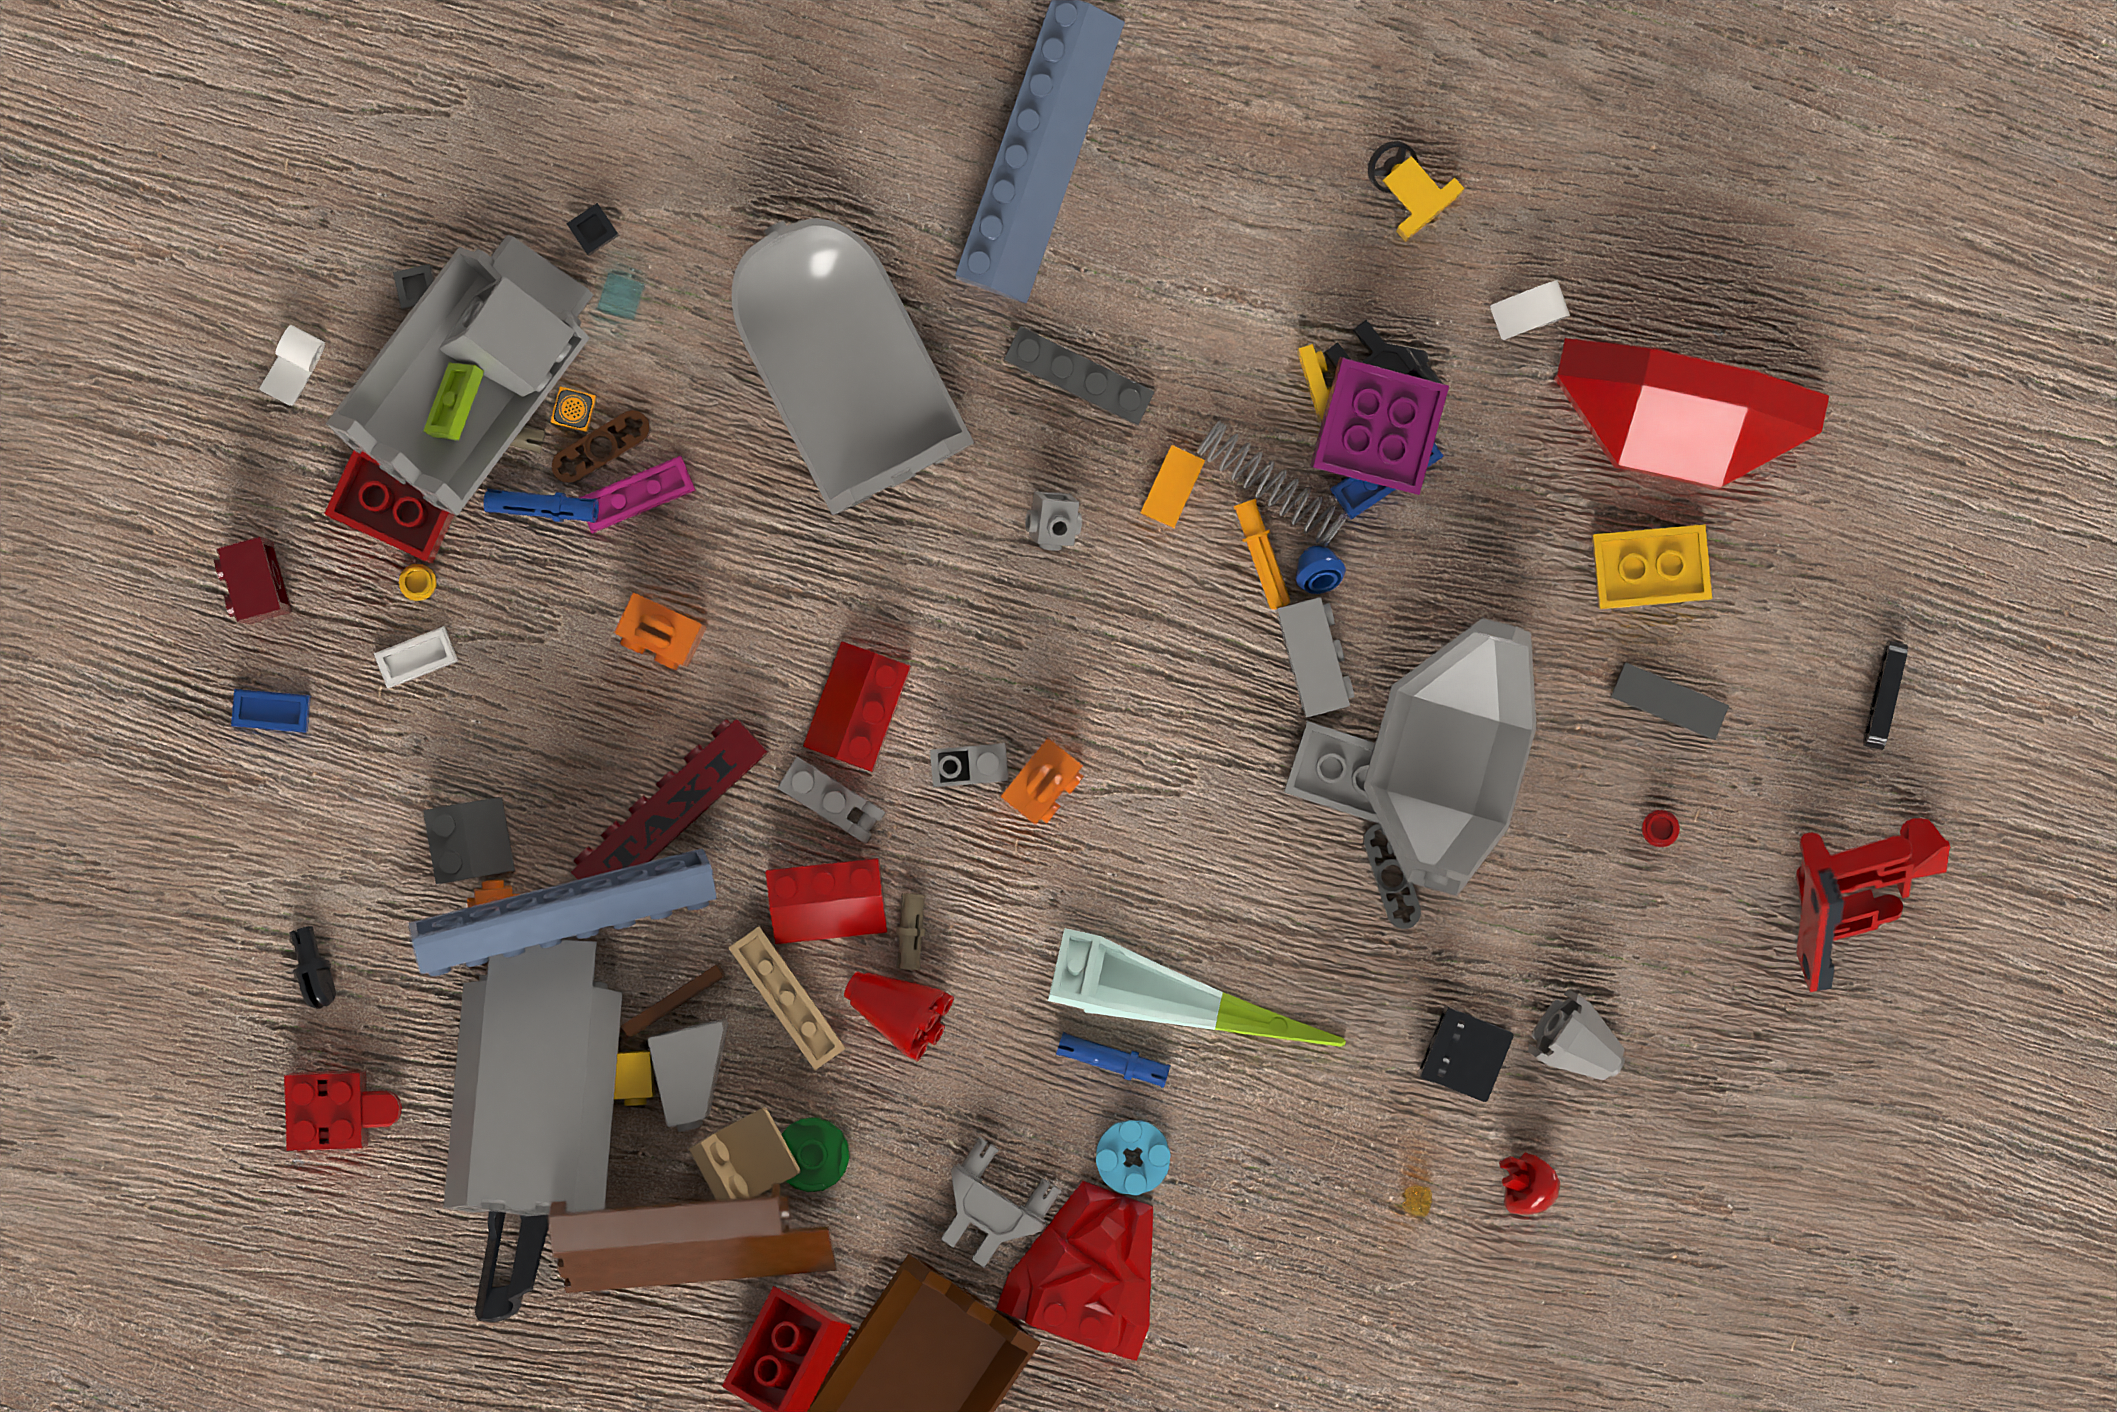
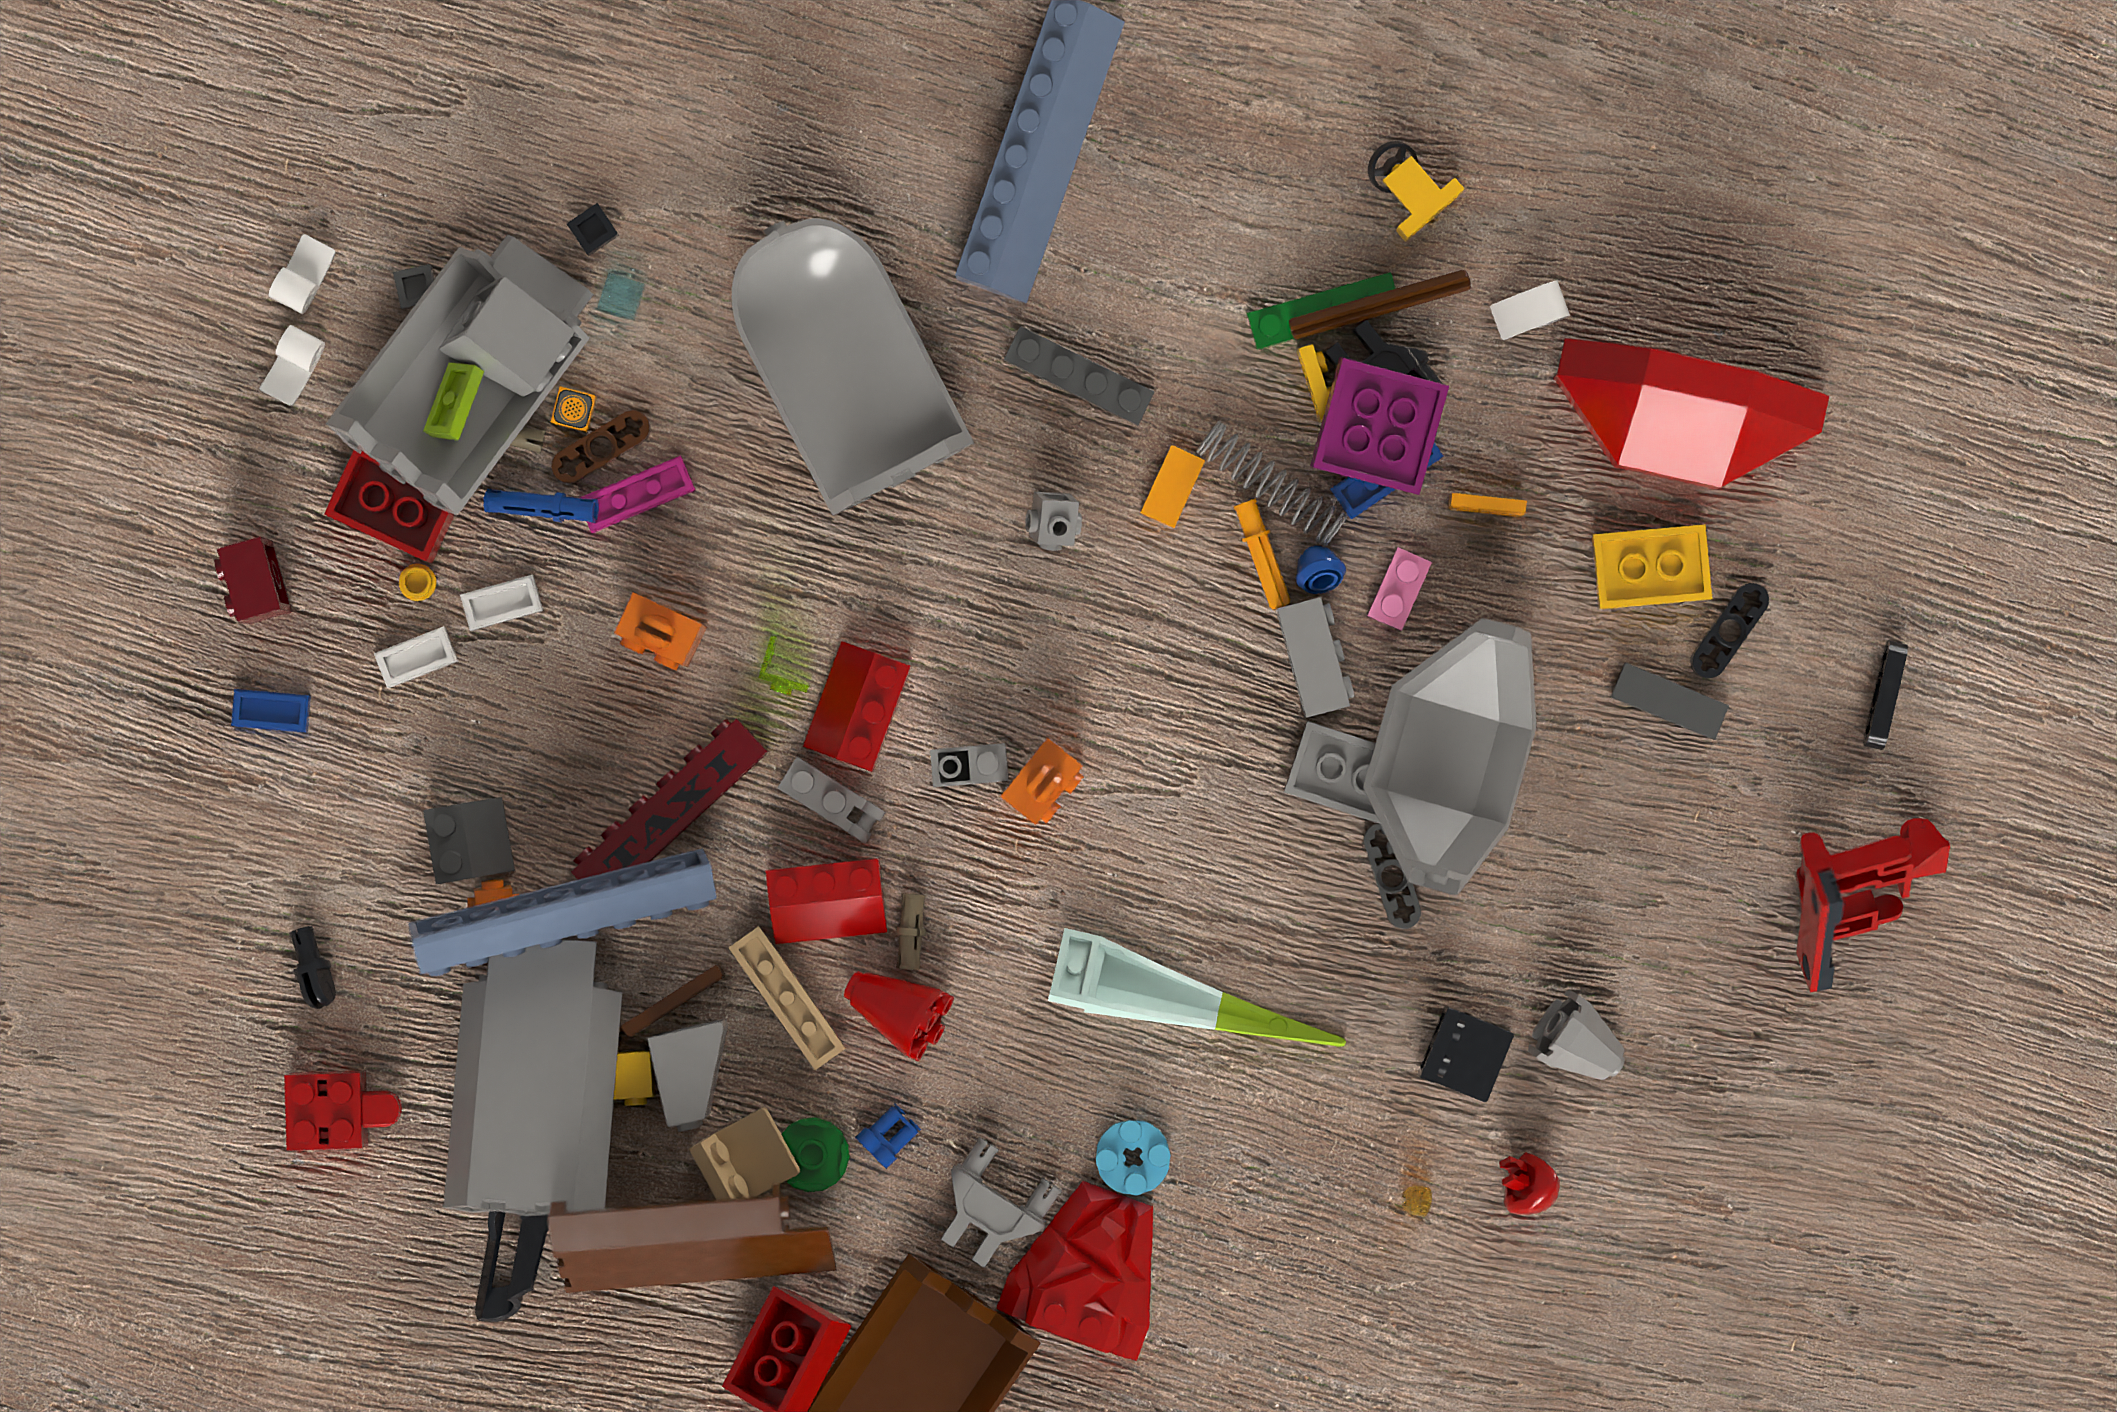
blue pin [1056,1032,1171,1088] -> none
red plate [1642,810,1680,847] -> none
none -> white panel [268,234,335,314]
none -> white tile [460,575,543,631]
none -> clear neon green bracket [758,635,811,696]
none -> blue piece [855,1103,921,1169]
none -> green plate [1247,272,1396,350]
none -> reddish brown axle [1289,270,1471,339]
none -> bright pink plate [1367,547,1432,631]
none -> light orange tile [1448,493,1527,517]
none -> black beam [1690,583,1769,679]

